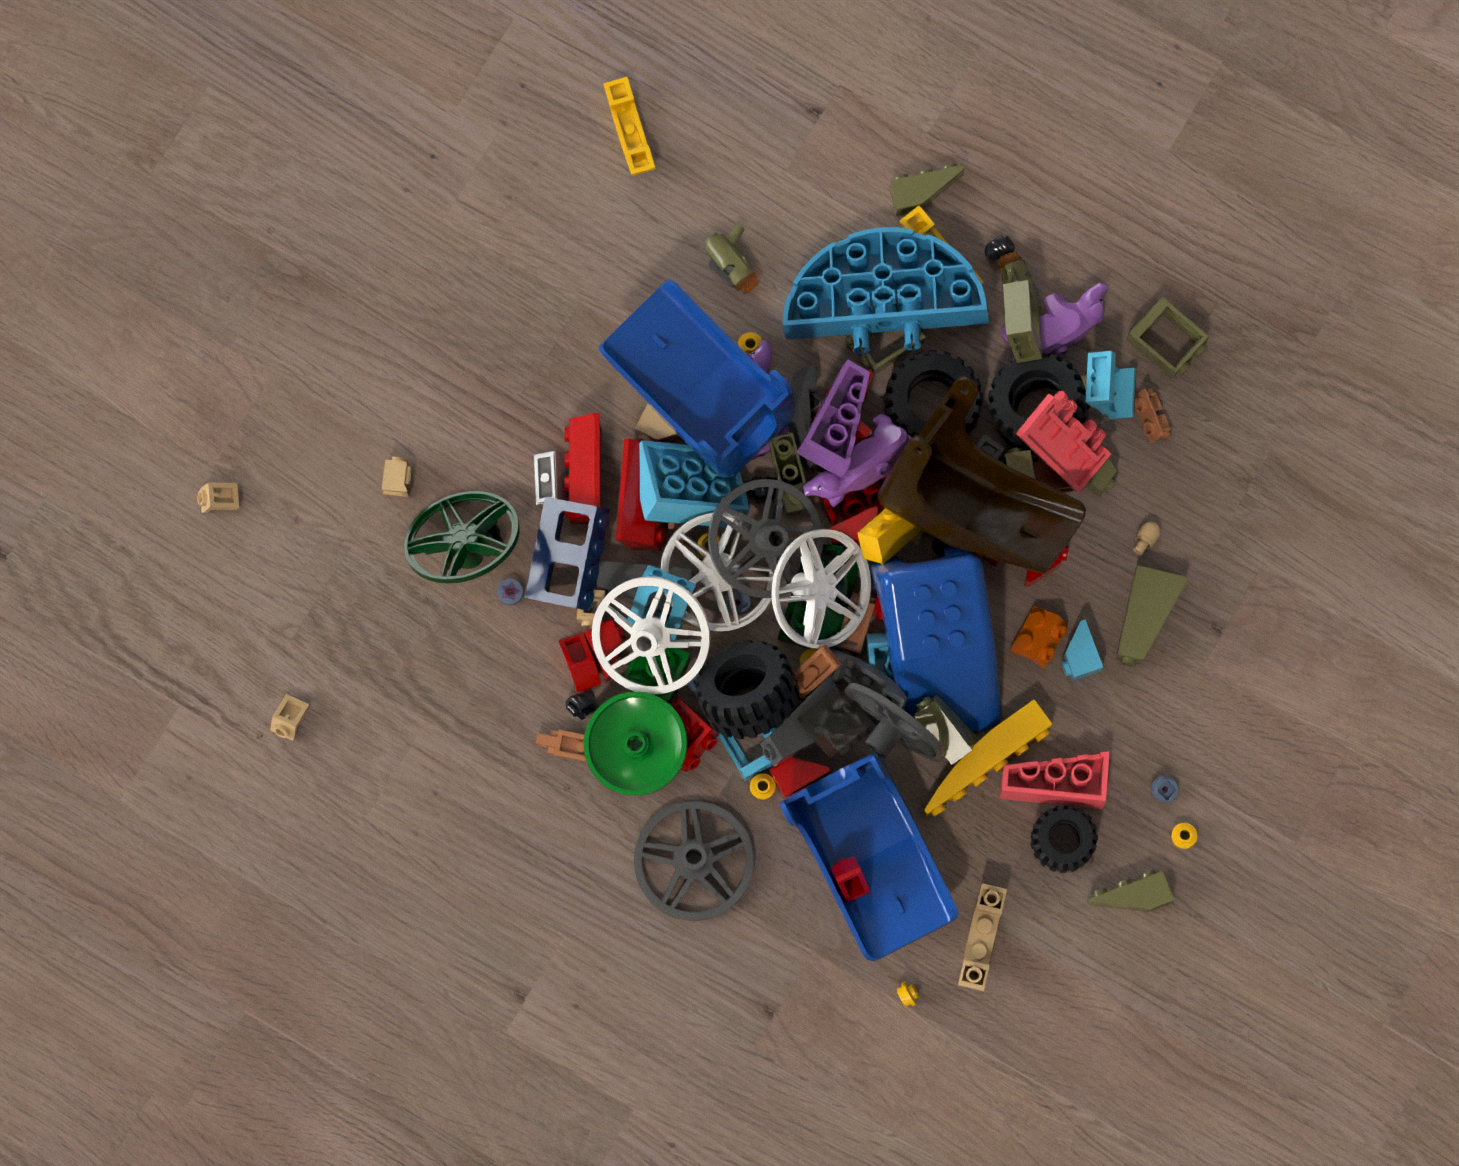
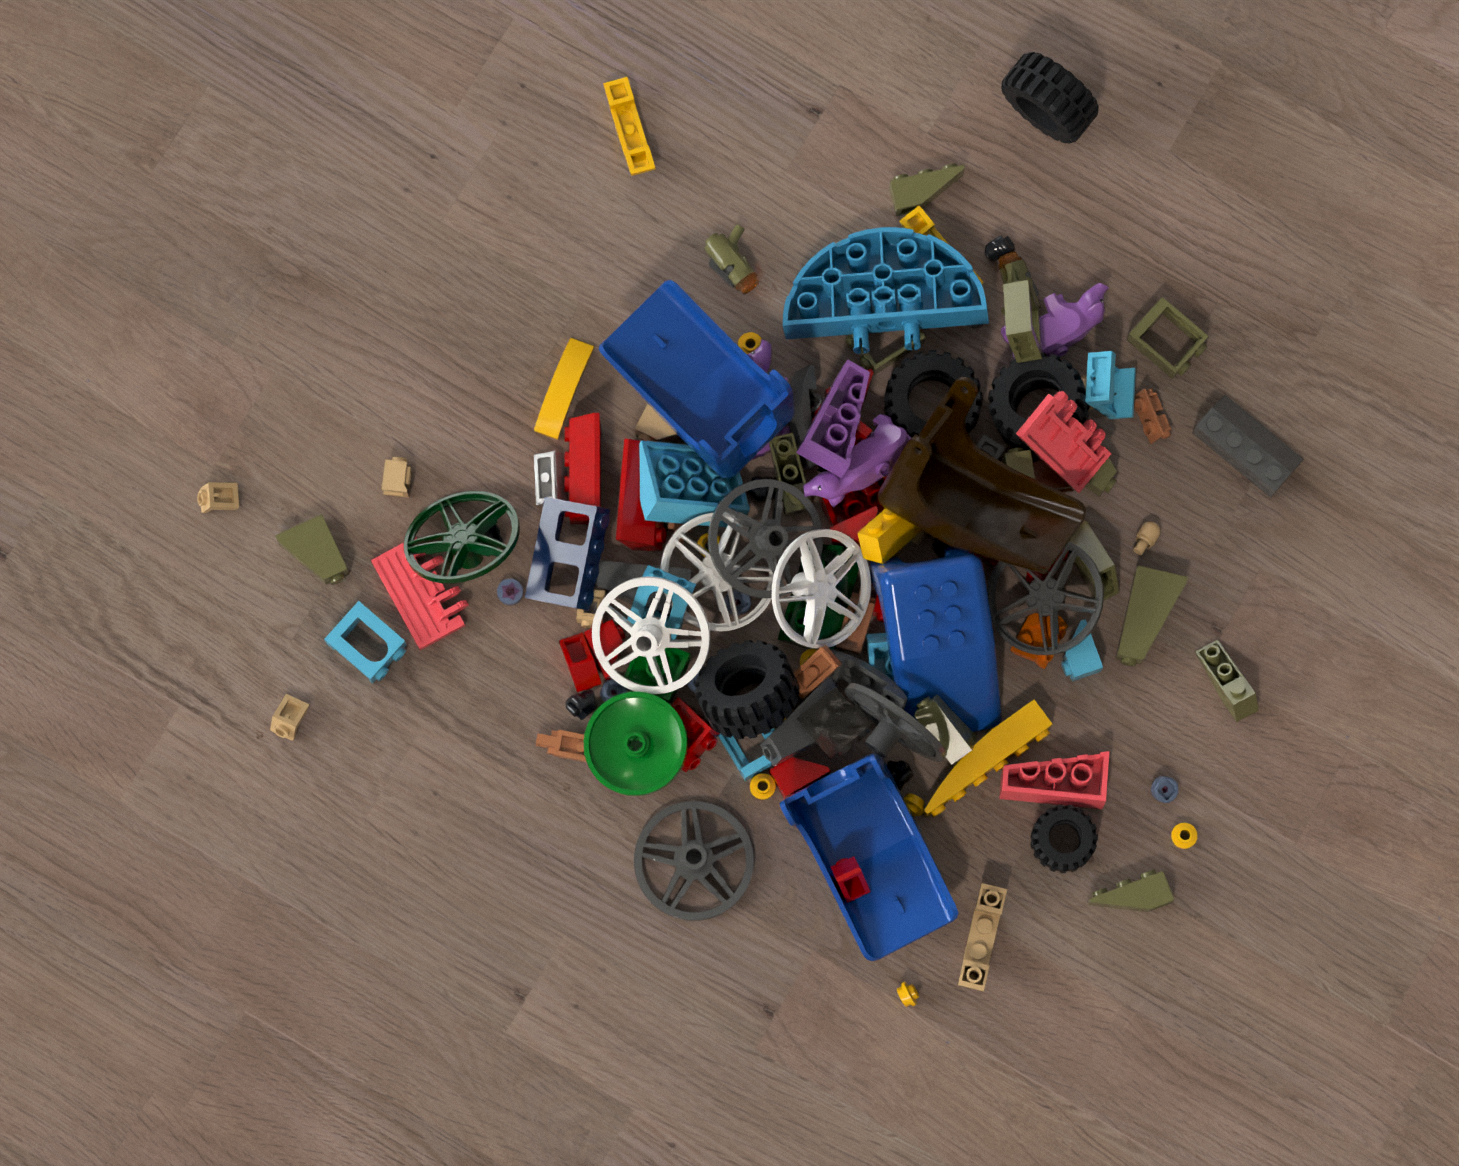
none -> olive slope [275,514,349,585]
none -> medium azure panel [324,601,407,684]
none -> coral hinge [371,536,469,650]
none -> yellow slope [534,338,594,440]
none -> sand blue tile [600,679,627,702]
none -> black arm [887,760,914,791]
none -> yellow plate [903,793,924,817]
none -> dark grey wheel [987,542,1104,656]
none -> black tyre [1001,52,1099,144]
none -> olive slope [1069,521,1120,600]
none -> dark grey slope [1192,395,1304,498]
none -> olive slope [1195,640,1259,722]

